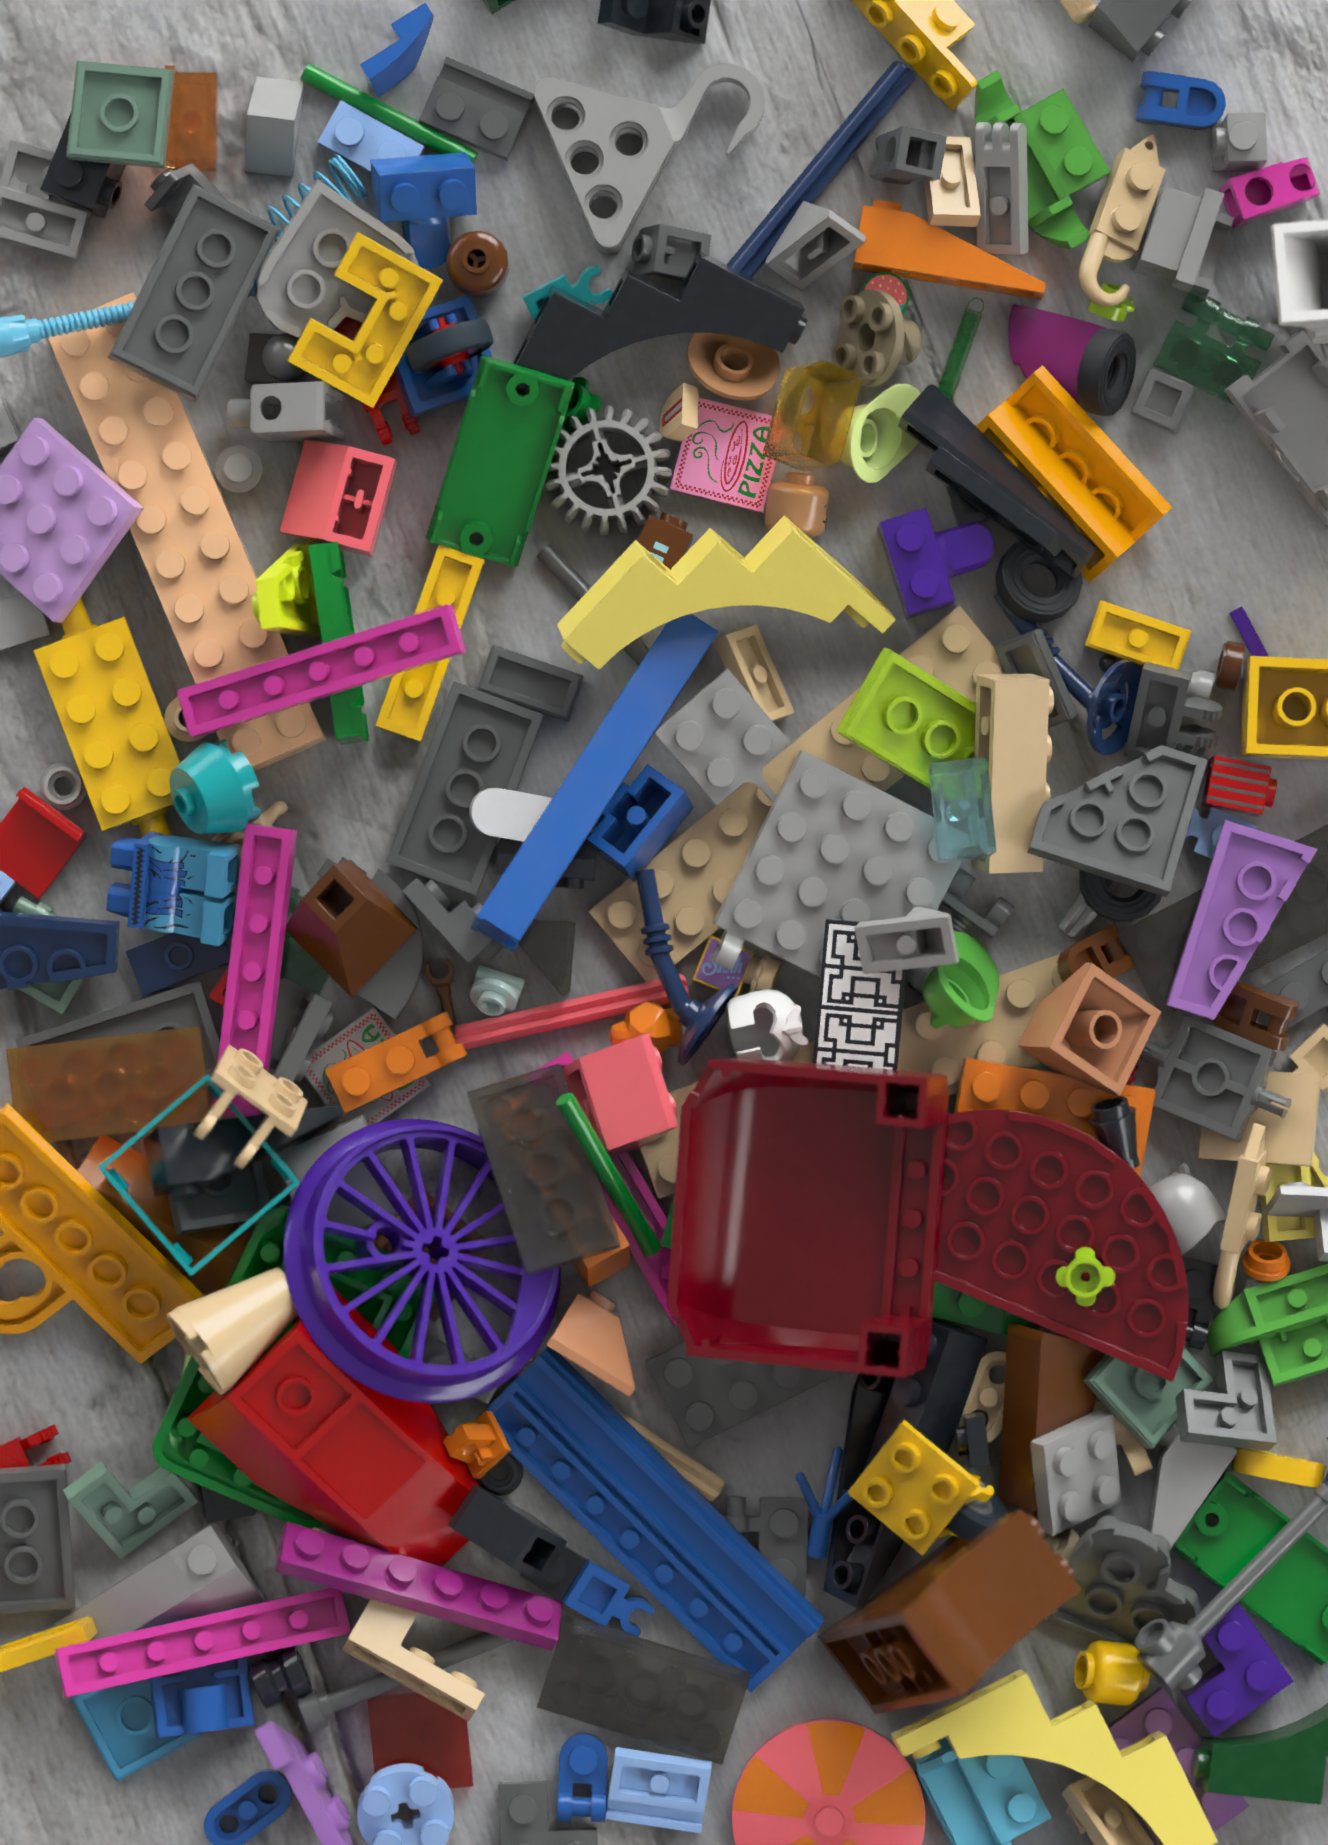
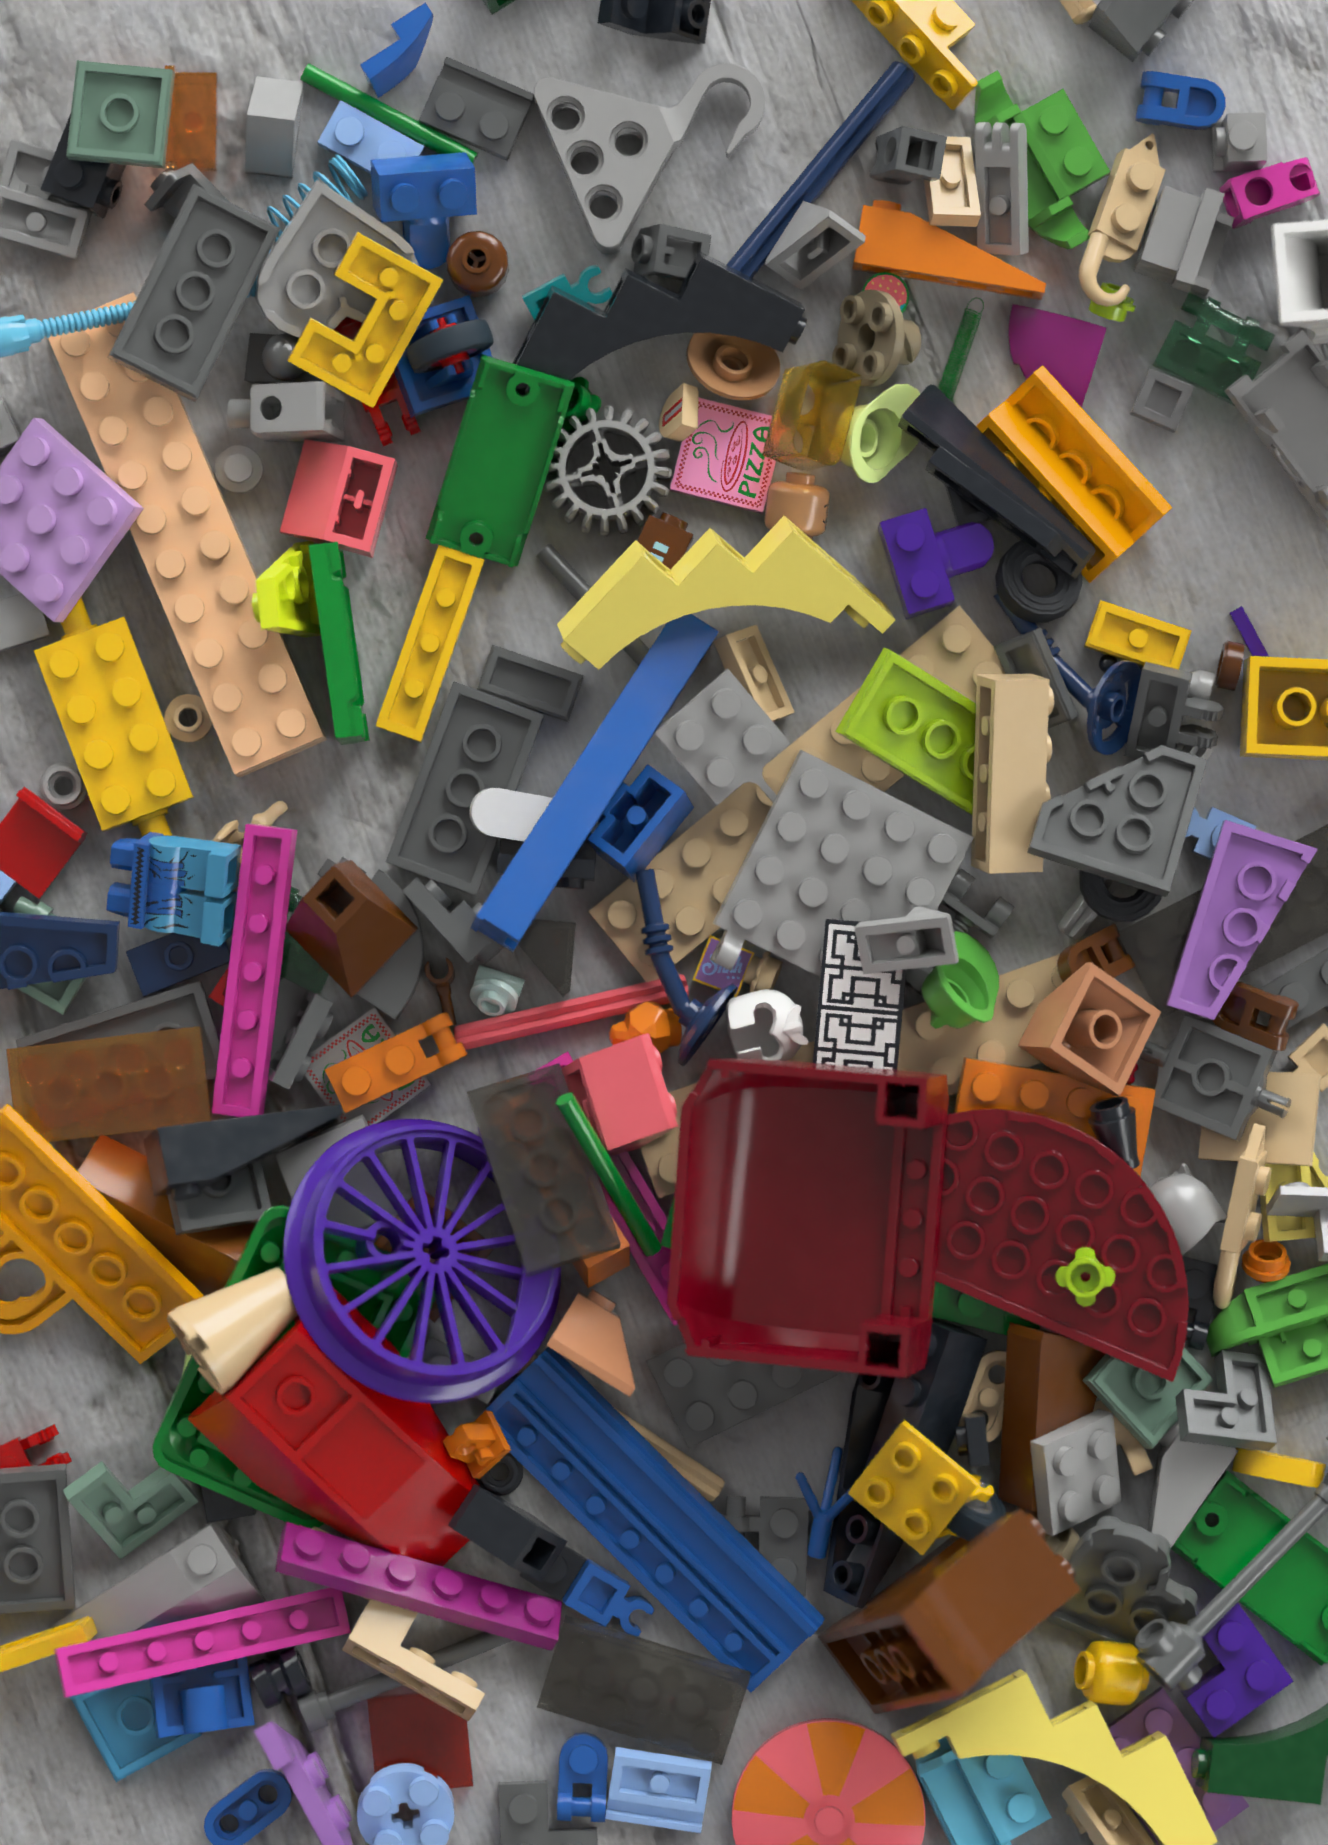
teal piece [98,1074,300,1276] -> none
teal cone [170,740,261,834] -> none
dark pink plate [177,604,466,738] -> none
tan plate [194,1044,308,1169] -> none
clear light blue slope [928,758,996,860] -> none
black tyre [1077,329,1136,416] -> none
red brick [1201,756,1277,817] -> none

